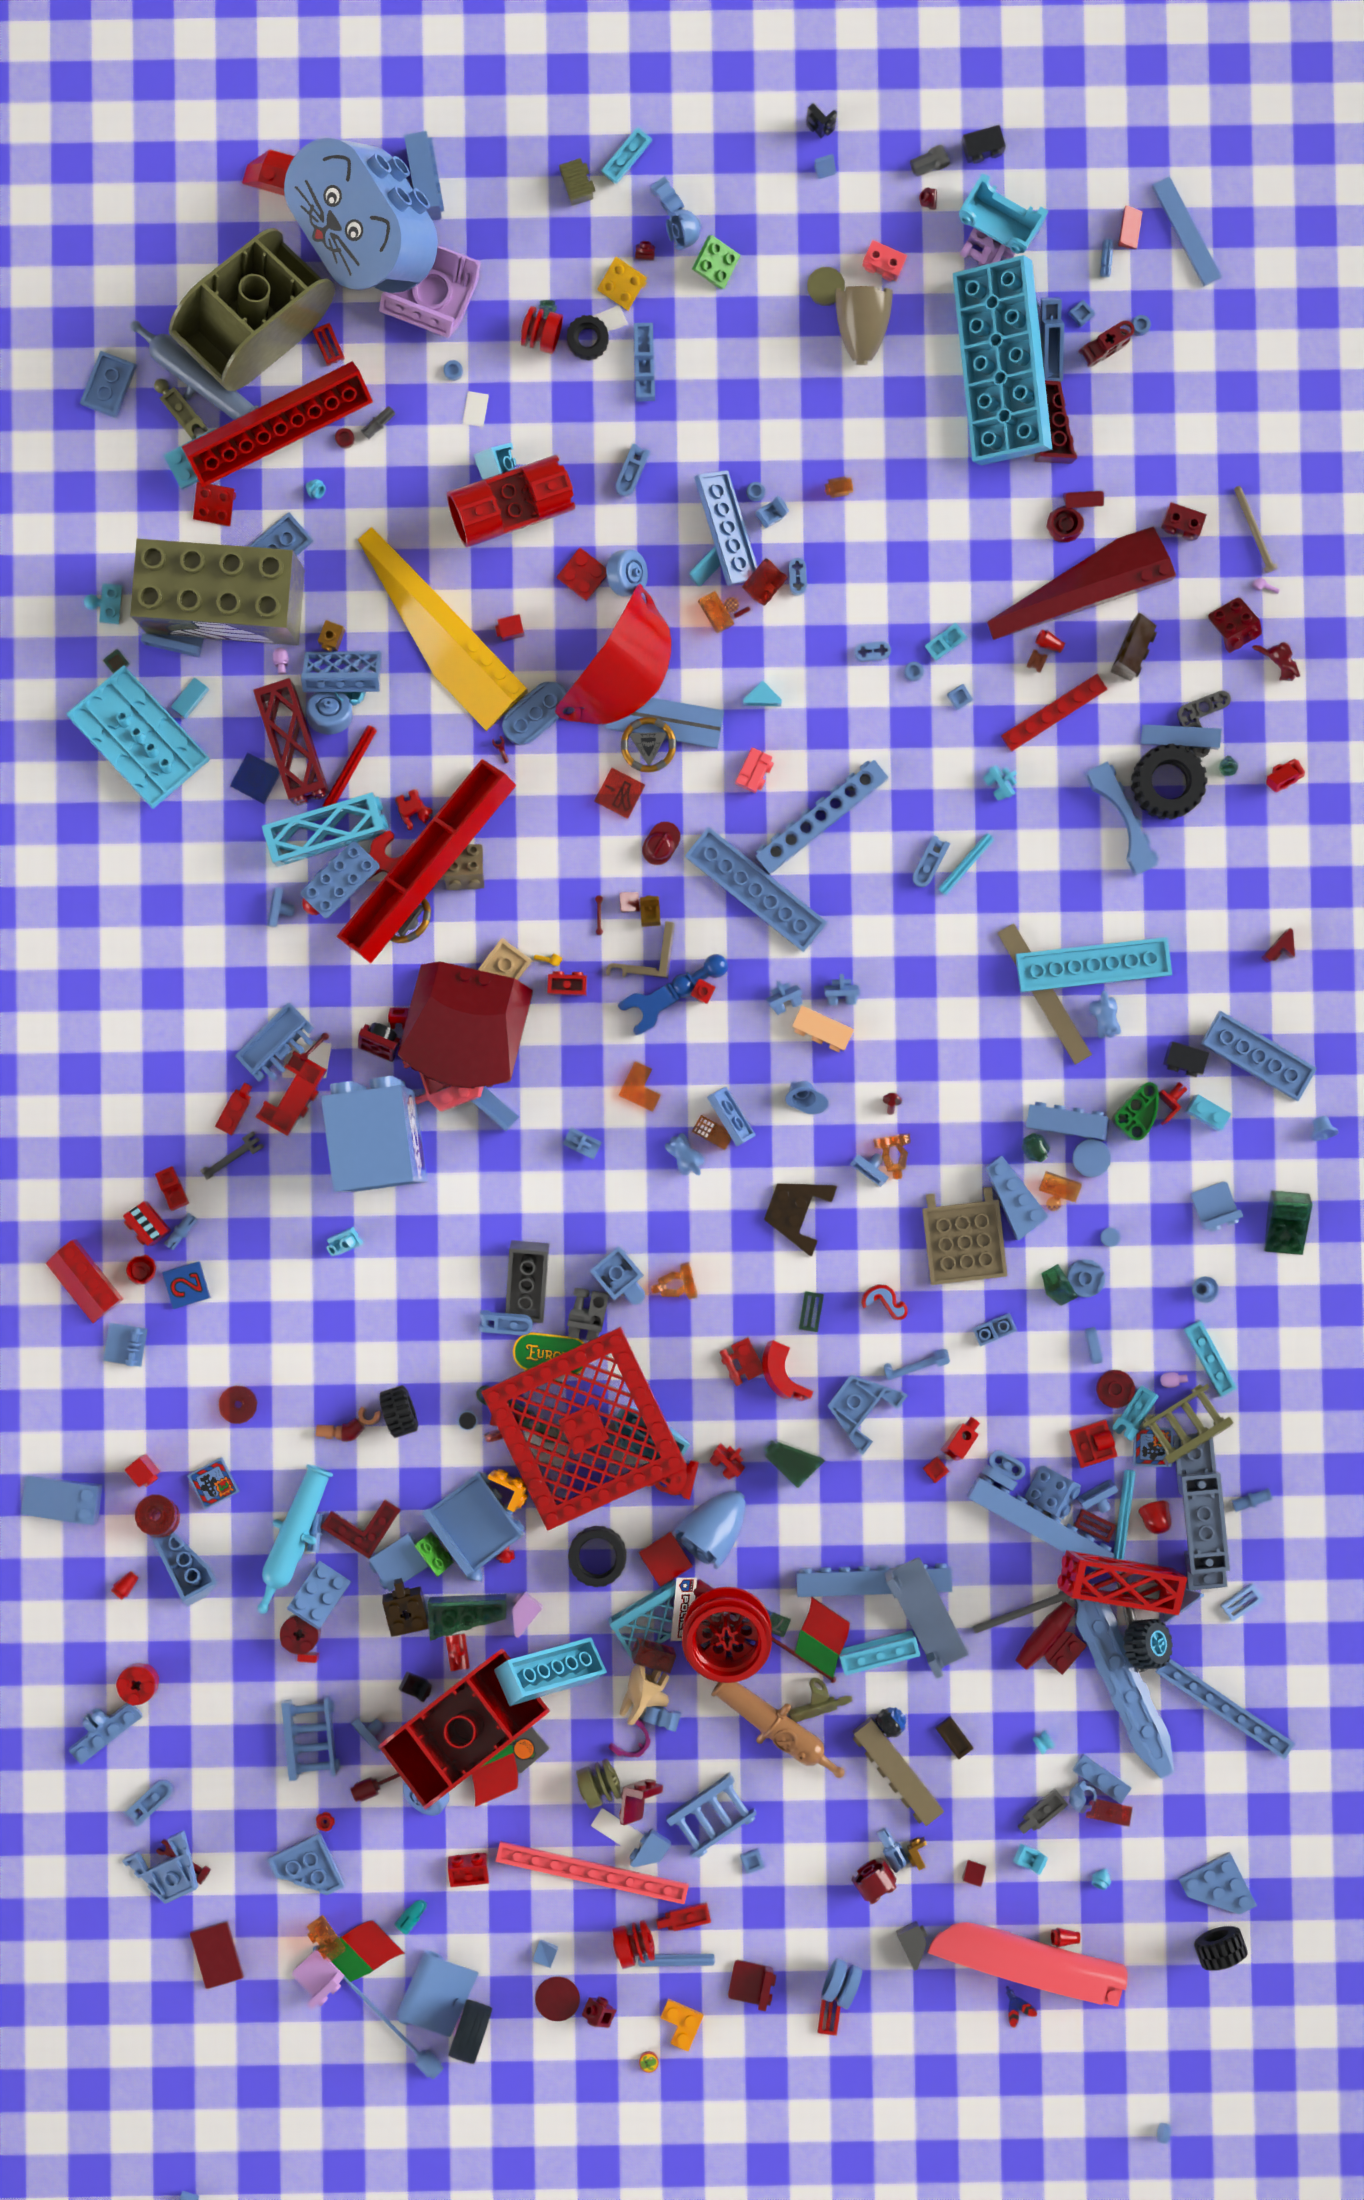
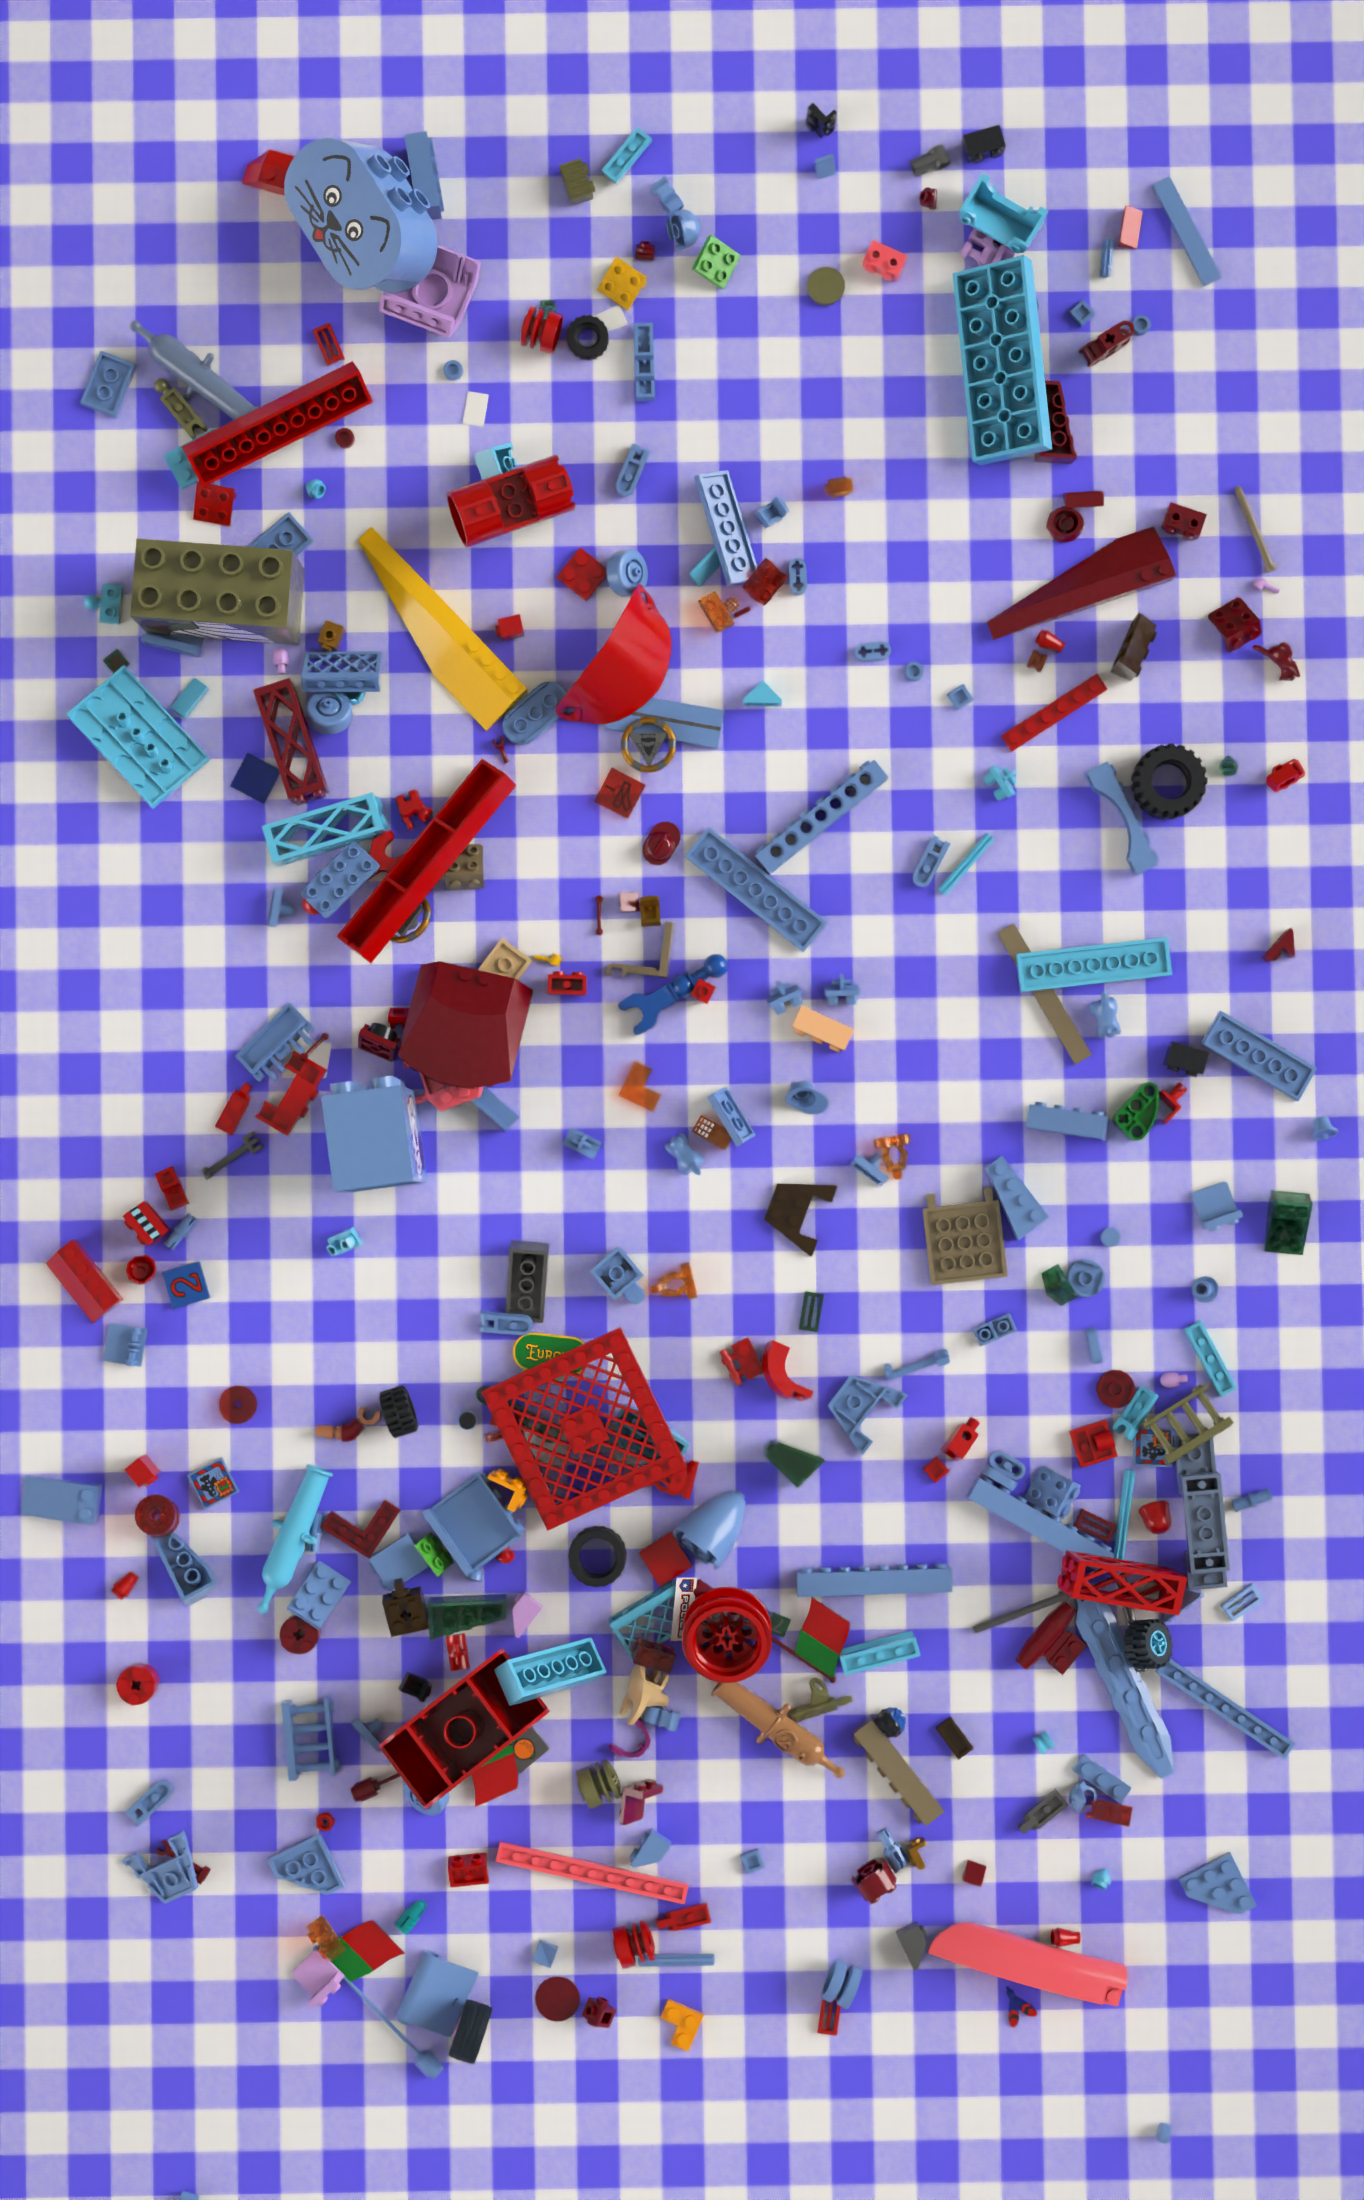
medium blue plate [69,1703,142,1765] -> none
olive brick [169,228,335,391] -> none
dark red tile [190,1921,244,1989] -> none
red tile [297,1652,319,1663] -> none
red axle [323,725,377,807] -> none
dark grey axle [361,406,395,440] -> none
dark grey hips [567,1287,609,1341] -> none
white sticker [591,1808,643,1852] -> none
tile [639,2051,659,2073] -> none
medium blue fence [666,1773,757,1859] -> none
red hips [709,1443,745,1480] -> none
dark red bracket [728,1960,776,2011] -> none
coral brick [735,747,774,794] -> none
medium blue plate [746,482,765,502] -> none
dark tan cylinder [835,286,893,365] -> none
animal [861,1284,908,1320] -> none
dark red plate [883,1093,902,1115] -> none
sand blue bracket [884,1557,969,1679] -> none
medium azure slope [925,623,968,661] -> none
medium azure bracket [1013,1844,1048,1875] -> none
head [1022,1133,1050,1162] -> none
clear orange plate [1039,1171,1082,1212] -> none
medium blue slope [1041,297,1064,381] -> none
medium blue tile [1072,1139,1111,1177] -> none
medium blue tile [1077,1479,1119,1513] -> none
medium blue slope [1141,725,1222,750] -> none
dark grey beam [1177,690,1231,758] -> none
medium azure brick [1185,1094,1231,1131] -> none
black tyre [1194,1926,1248,1971] -> none

